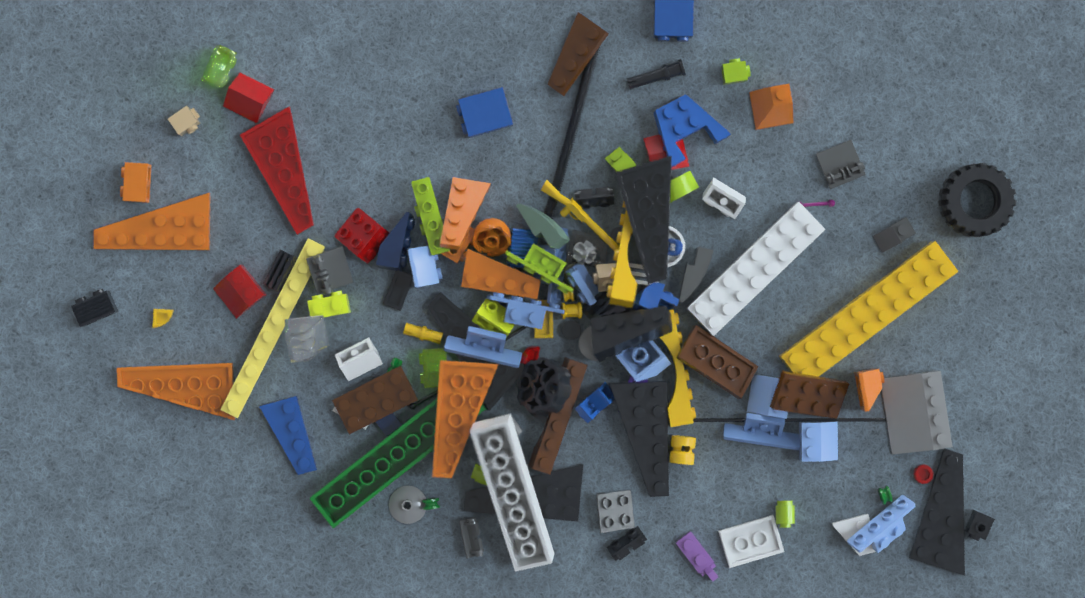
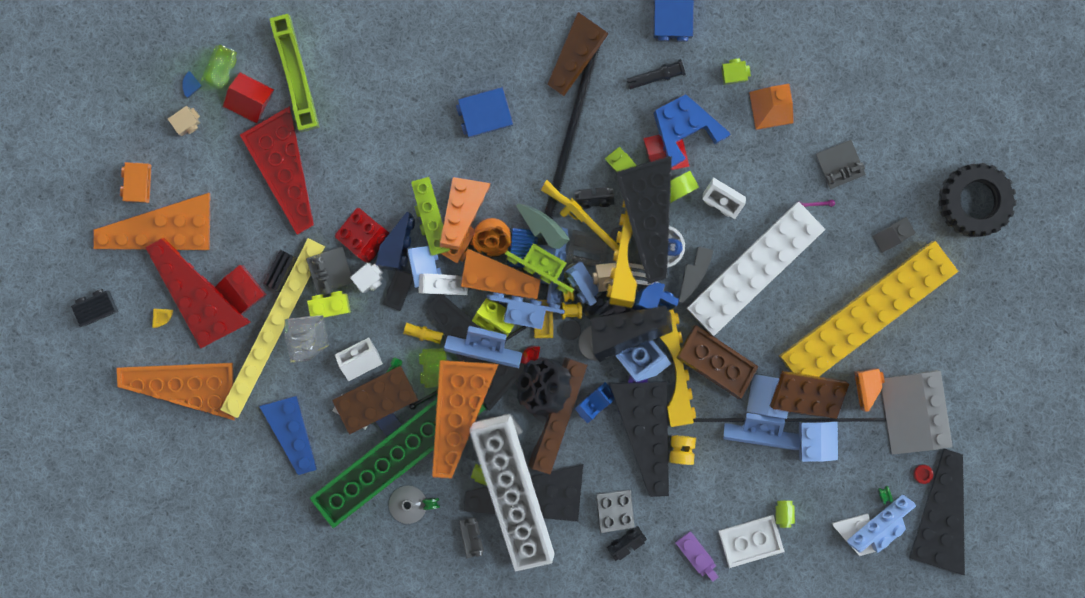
light grey gear [572,240,596,266] -> none
black brick [964,510,995,541] -> none
none -> red wing [145,238,251,349]
none -> blue tile [182,71,202,98]
none -> lime arch [269,14,320,132]
none -> white brick [350,263,383,293]
none -> white tile [419,273,468,295]

